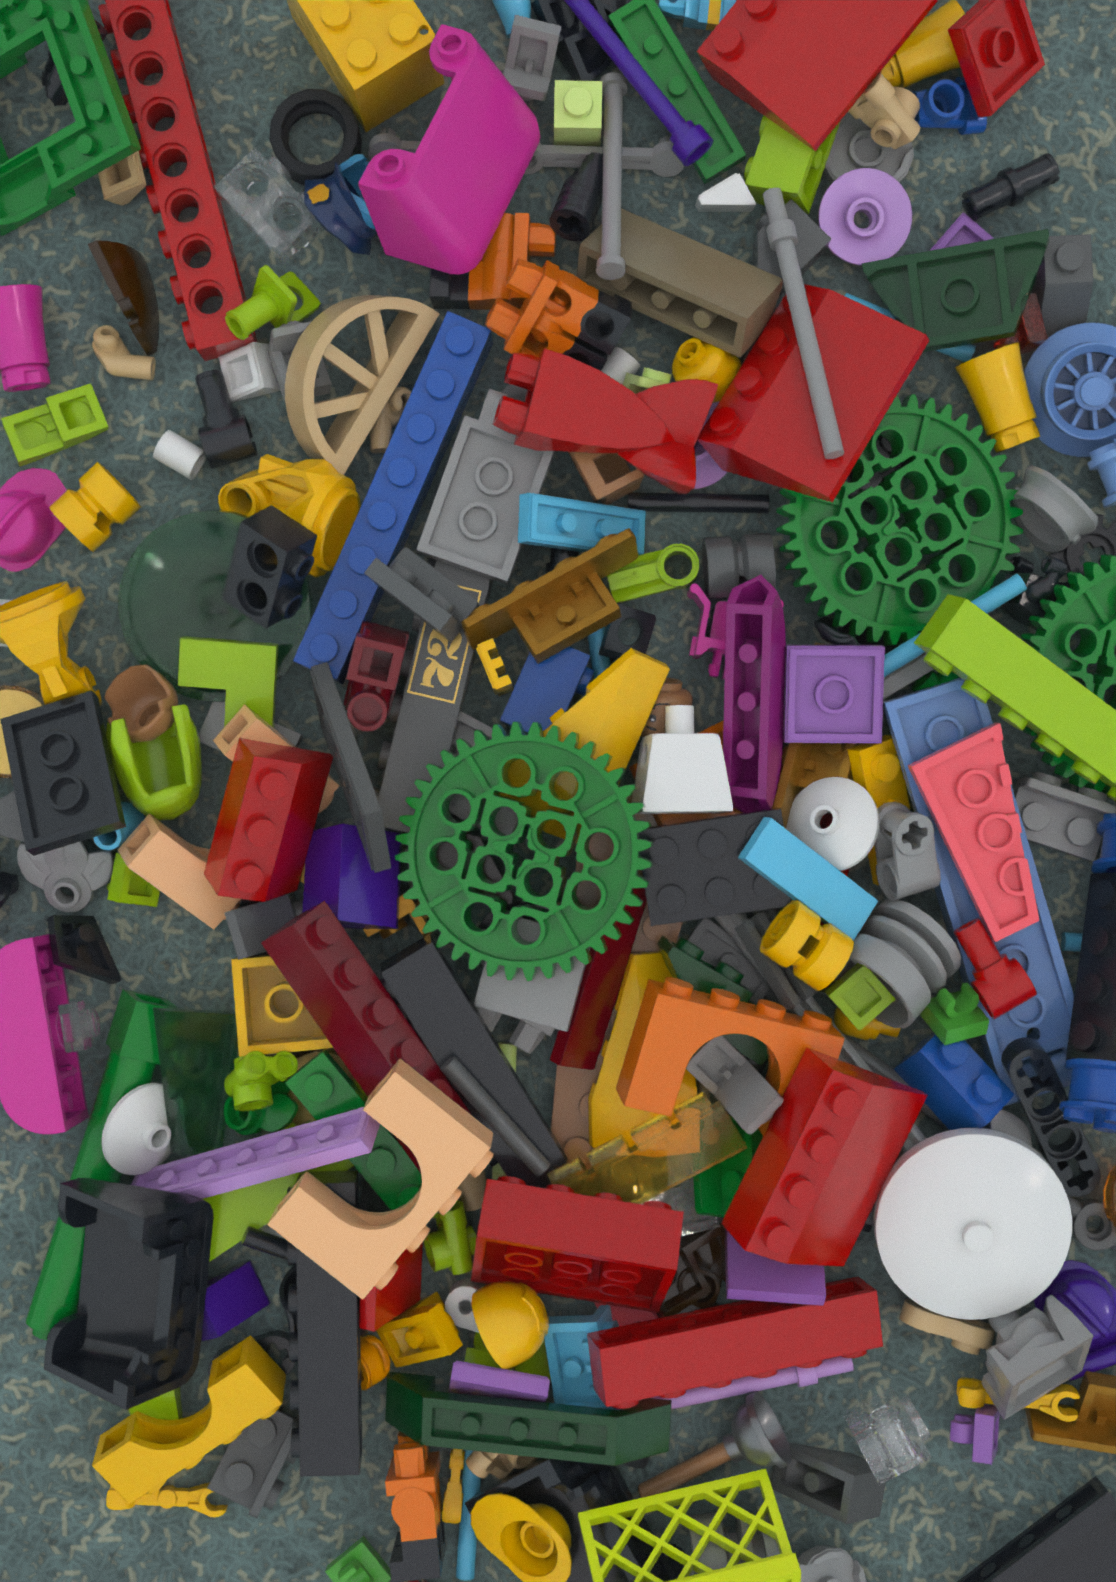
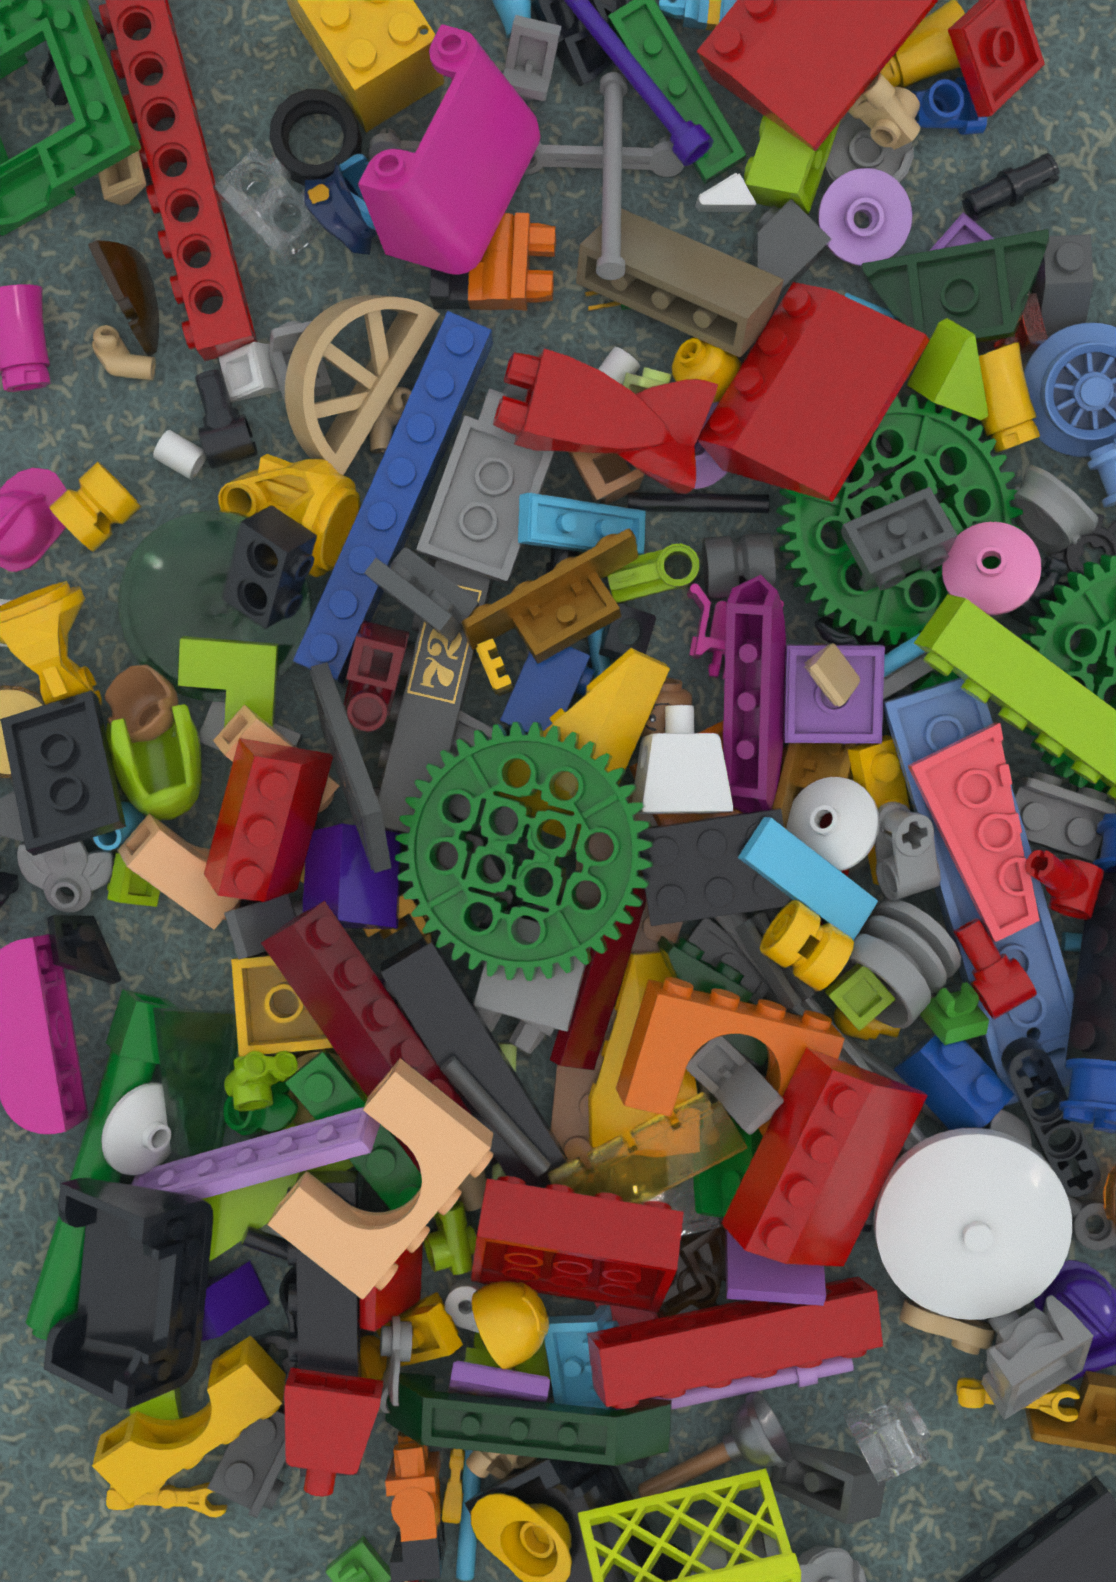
lime slope [1,383,109,467] -> none
clear plate [58,999,100,1053] -> none
lime bracket [225,265,321,340] -> none
orange hips [485,258,632,371] -> none
black hinge [549,152,603,242] -> none
yellowish green brick [554,80,602,146] -> none
light grey bar [763,188,844,459] -> none
medium lavender tile [950,1404,1000,1465] -> none
none -> red torso [284,1368,384,1497]
none -> light grey plate [379,1316,412,1413]
none -> tan slope [804,643,860,707]
none -> dark grey bracket [840,487,958,592]
none -> lime slope [907,318,989,420]
none -> bright pink dish [942,522,1041,616]
none -> red pin [1025,850,1104,920]

